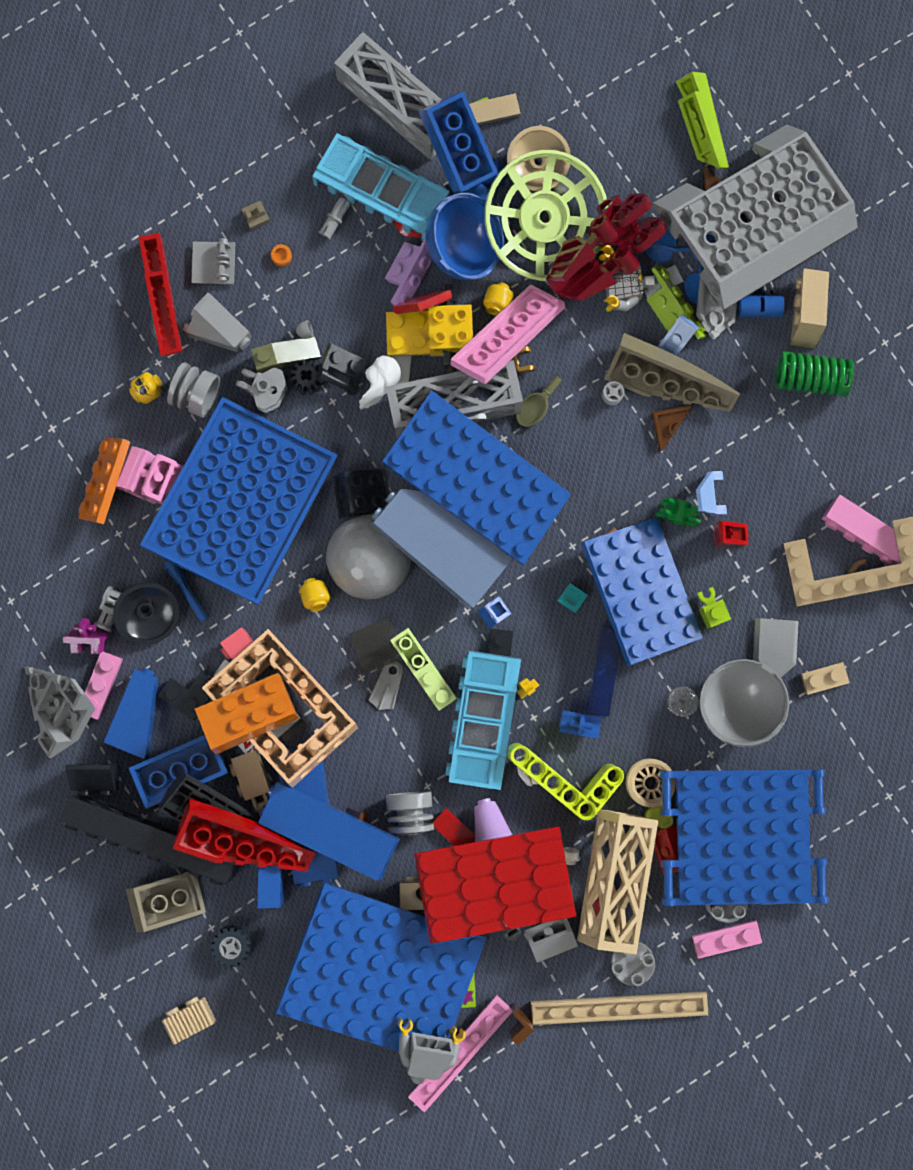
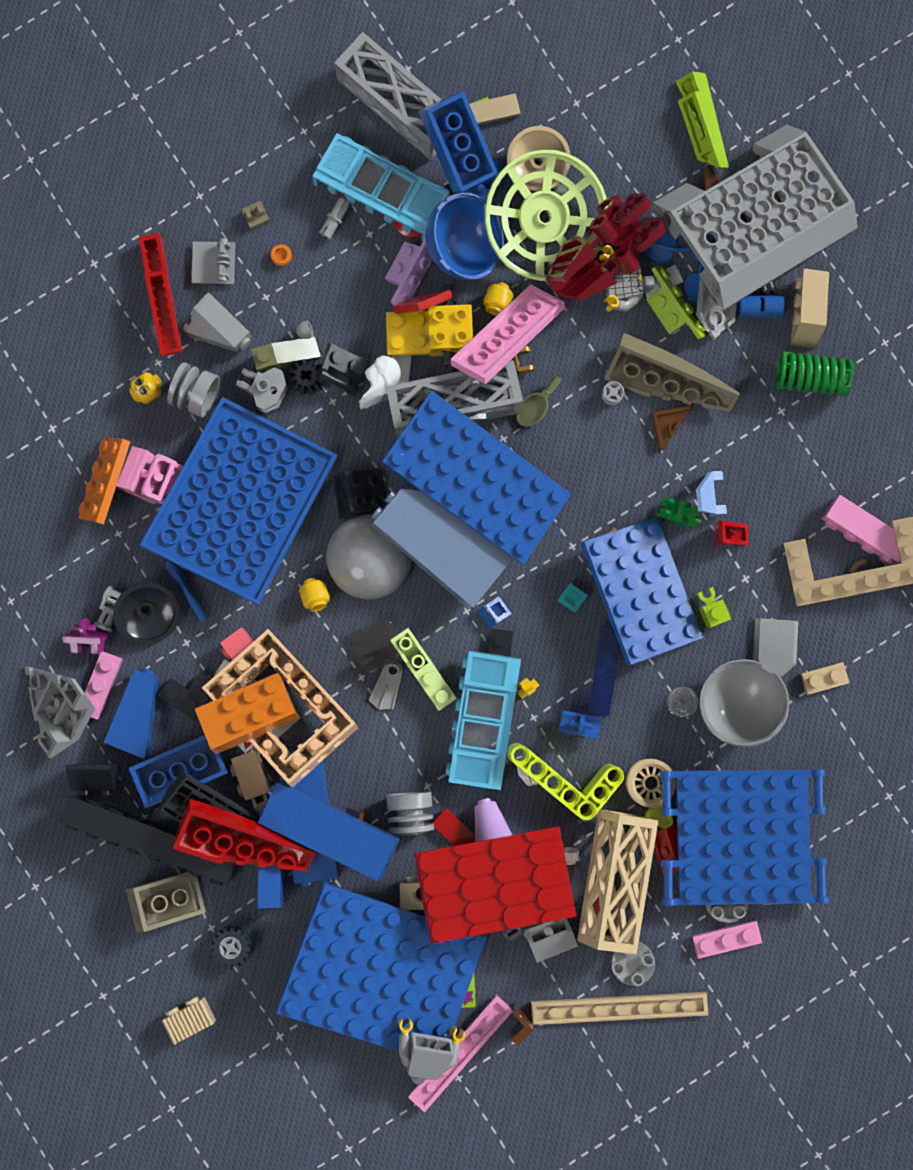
medium blue plate [658,314,698,356] -> none

